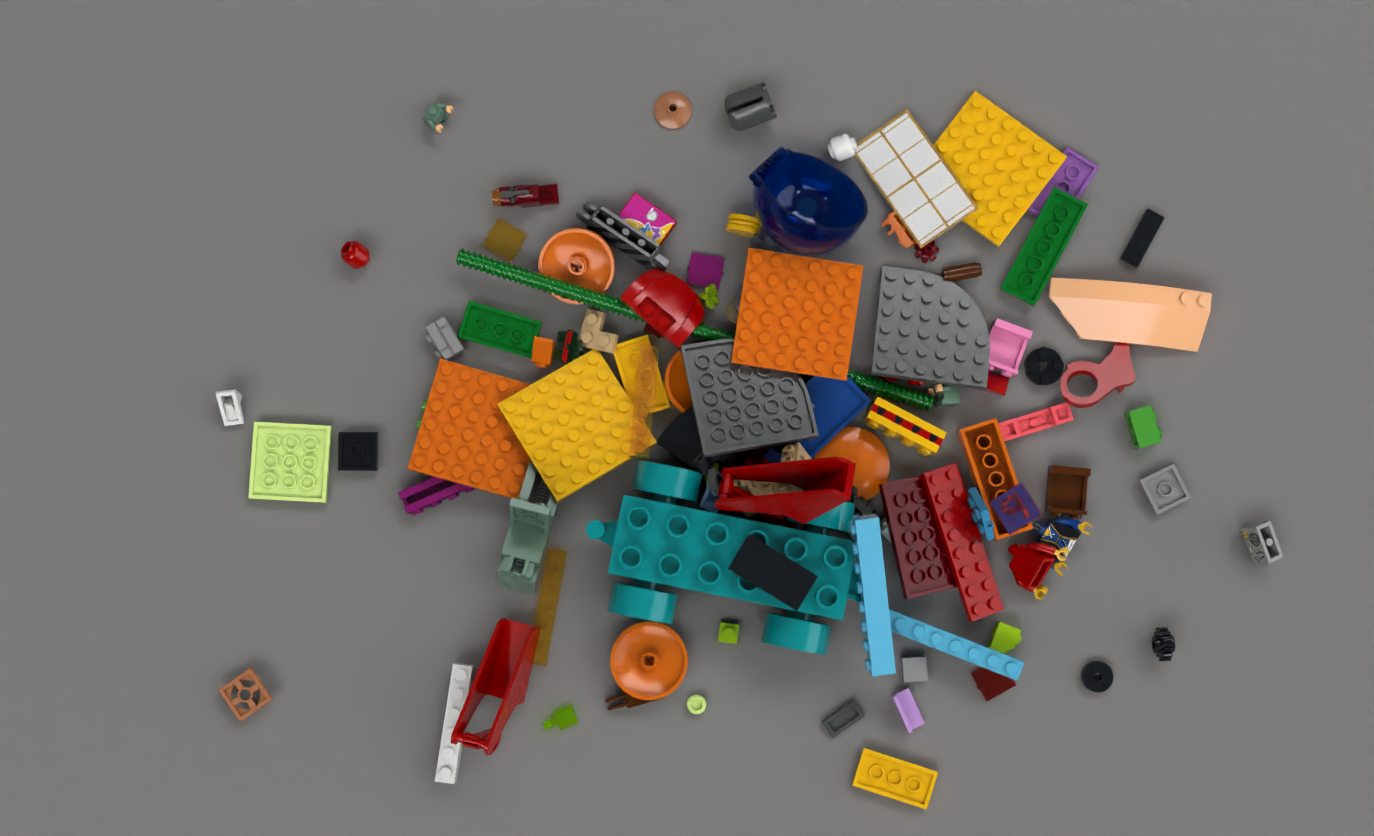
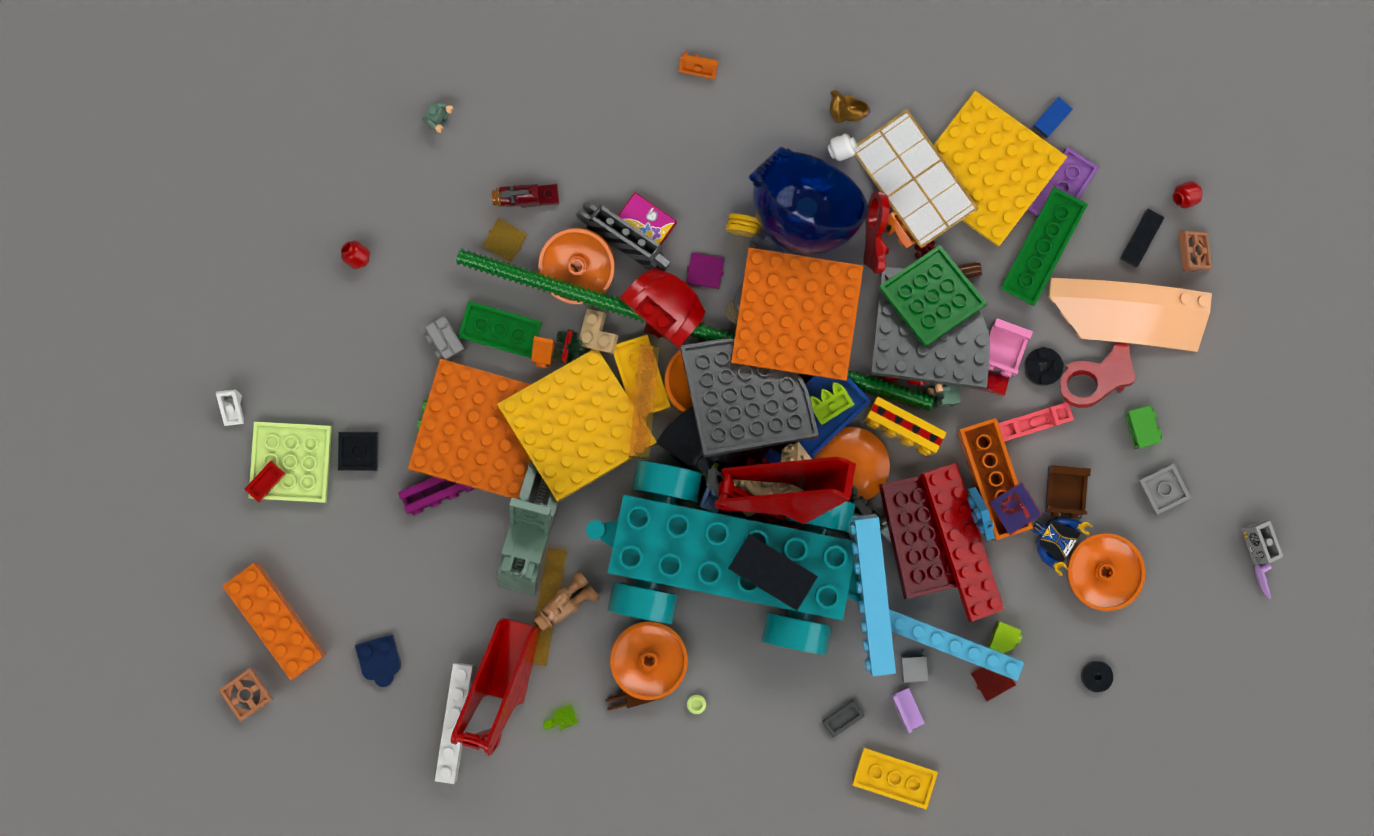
nougat dish [654,92,692,129] -> none
lime plant [698,284,719,309] -> none
lime plate [718,622,739,644] -> none
dark grey cylinder [724,82,777,131] -> none
red torso [1008,542,1069,599] -> none
black gear [1152,627,1175,661] -> none
none -> orange brick [222,563,327,680]
none -> red tile [244,461,286,502]
none -> dark blue plate [355,634,401,687]
none -> medium nougat piece [533,571,600,631]
none -> orange plate [678,52,718,80]
none -> lime plate [810,382,855,425]
none -> pearl gold hair [830,90,870,123]
none -> red animal [863,191,890,273]
none -> green plate [878,245,987,348]
none -> blue tile [1033,97,1073,138]
none -> orange dish [1066,533,1146,611]
none -> red head [1173,181,1203,209]
none -> nougat piece [1178,231,1212,272]
none -> lavender bar [1255,564,1272,599]

